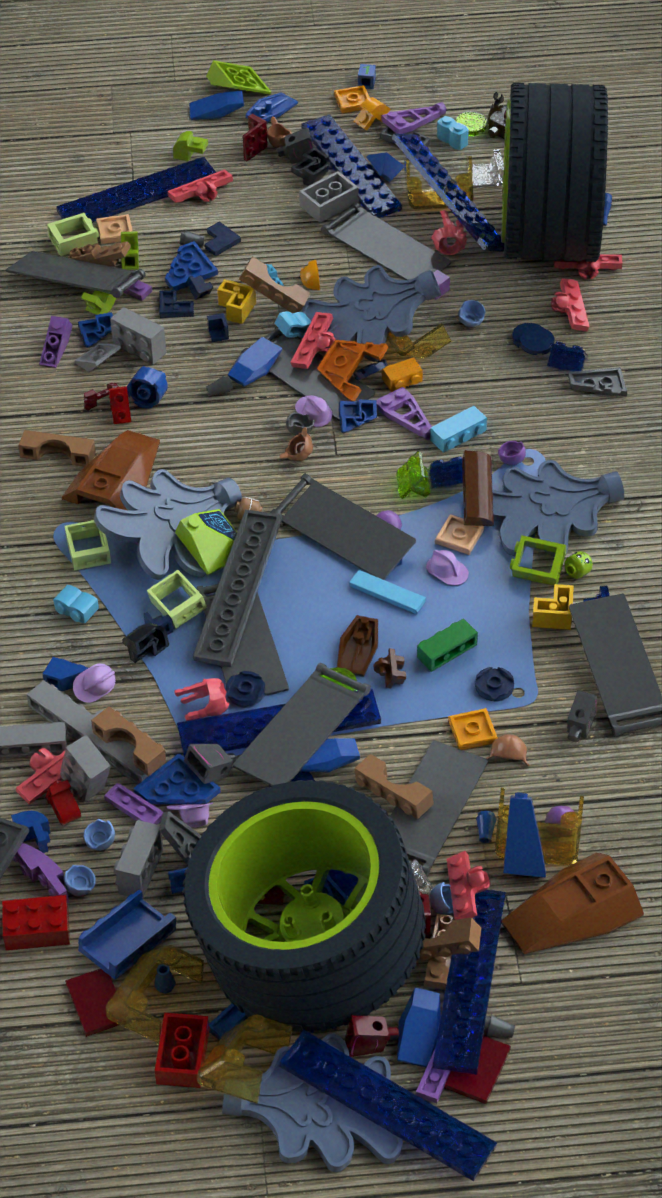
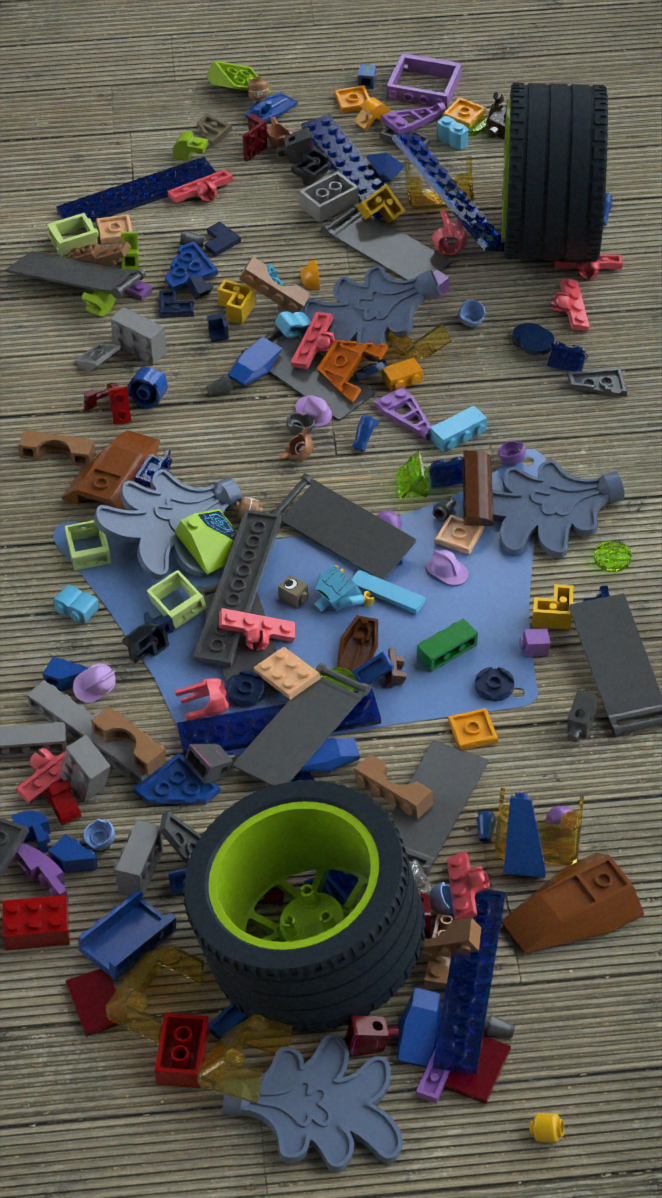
medium lavender slope [39,316,73,368] -> none
light blue hair [64,865,96,896] -> none
blue slope [78,312,113,348] -> none
medium lavender plate [104,783,164,825] -> none
blue cone [154,964,176,994] -> none
lavender piece [167,803,213,828] -> none
blue piece [189,91,244,120] -> none
clear blue plate [279,1030,497,1182] -> none
blue slope [339,399,377,433] -> none
clear bracket [467,149,504,188] -> none
nougat hair [486,734,529,766] -> none
lime window [510,535,566,586] -> none
lime head [564,551,593,579] -> none
none -> blue slope [48,834,98,873]
none -> clear blue bracket [134,450,172,488]
none -> dark tan wing [197,114,232,146]
none -> coral plate [219,608,295,651]
none -> medium nougat head [247,76,269,101]
none -> light nougat plate [253,647,321,700]
none -> dark tan brick [278,575,309,609]
none -> medium azure torso [314,564,374,612]
none -> blue piece [352,415,379,451]
none -> blue tile [352,651,395,685]
none -> yellow brick [356,184,406,224]
none -> medium lavender window [386,53,462,109]
none -> dark grey cone [433,496,456,521]
none -> light orange tile [443,97,486,129]
none -> medium lavender brick [519,628,551,657]
none -> yellow head [529,1113,564,1143]
none -> clear neon green tile [594,540,632,572]

